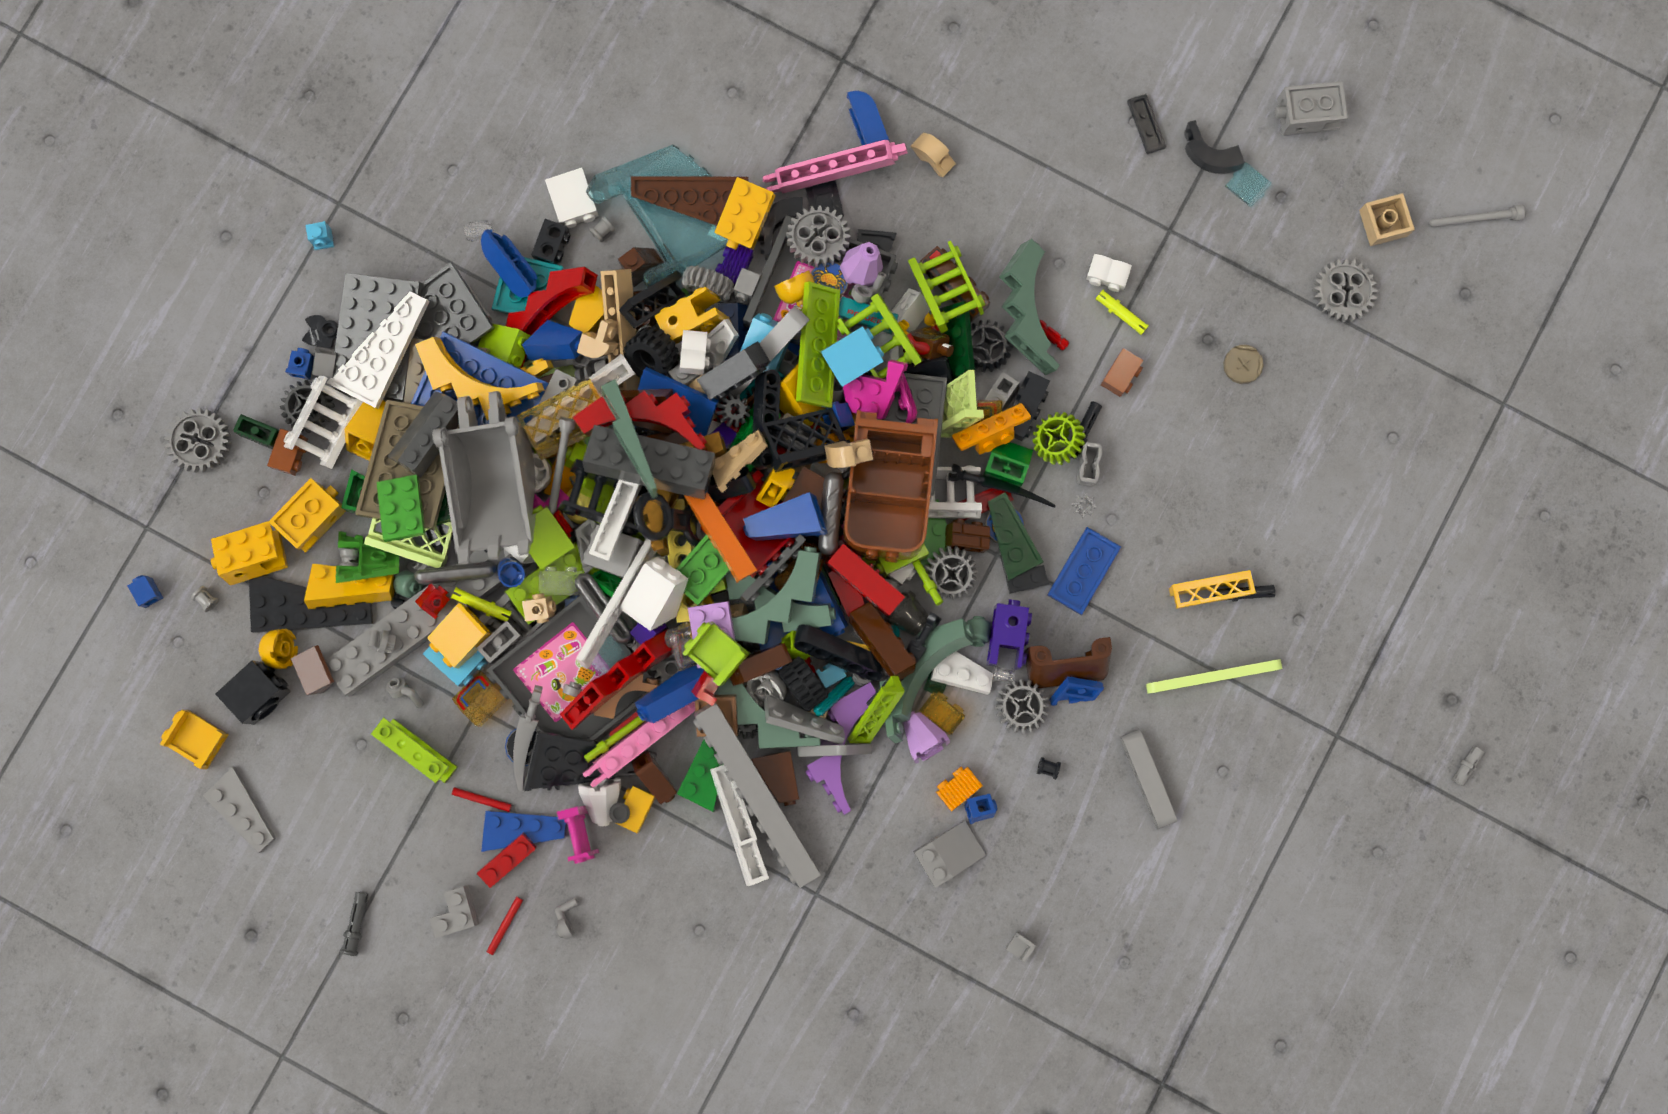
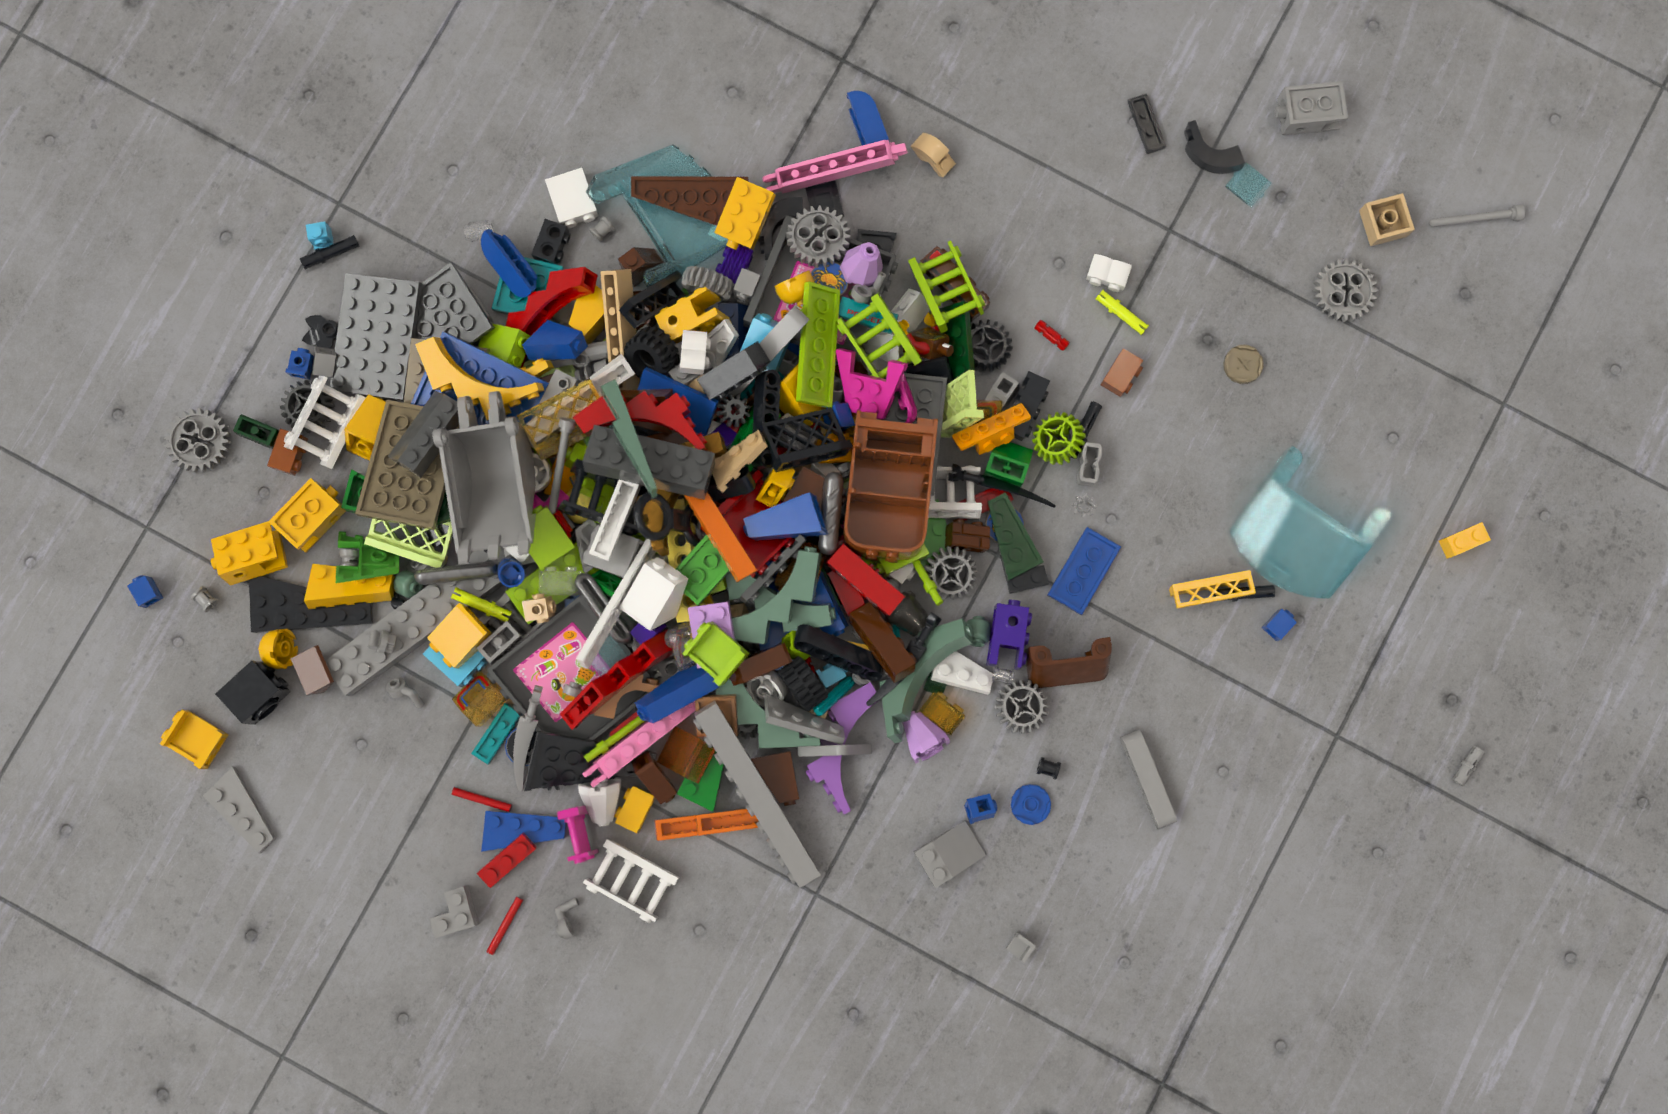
white wing [326,292,430,409] -> none
dark grey pin [339,892,368,956] -> none
lime fence [371,718,458,783] -> none
bright green plate [377,475,426,542] -> none
red brick [415,583,450,619] -> none
tan brick [577,319,619,358] -> none
dark grey plate [609,803,630,823] -> none
panel [691,671,719,706] -> none
white slope [710,765,769,886] -> none
medium azure brick [821,326,885,387] -> none
tan brick [824,439,873,468] -> none
lime fence [848,676,905,744] -> none
light orange brick [936,766,983,811] -> none
sand green arch [999,239,1060,375] -> none
blue wing [1050,676,1104,706] -> none
yellowish green beam [1146,659,1283,694] -> none
none -> black pin [300,235,360,270]
none -> teal tile [471,703,522,765]
none -> white fence [583,839,680,923]
none -> orange slope [654,809,759,841]
none -> clear orange panel [657,726,715,784]
none -> blue tile [1010,784,1051,825]
none -> clear light blue windscreen [1230,446,1392,599]
none -> blue brick [1261,609,1297,641]
none -> yellow brick [1439,522,1491,559]

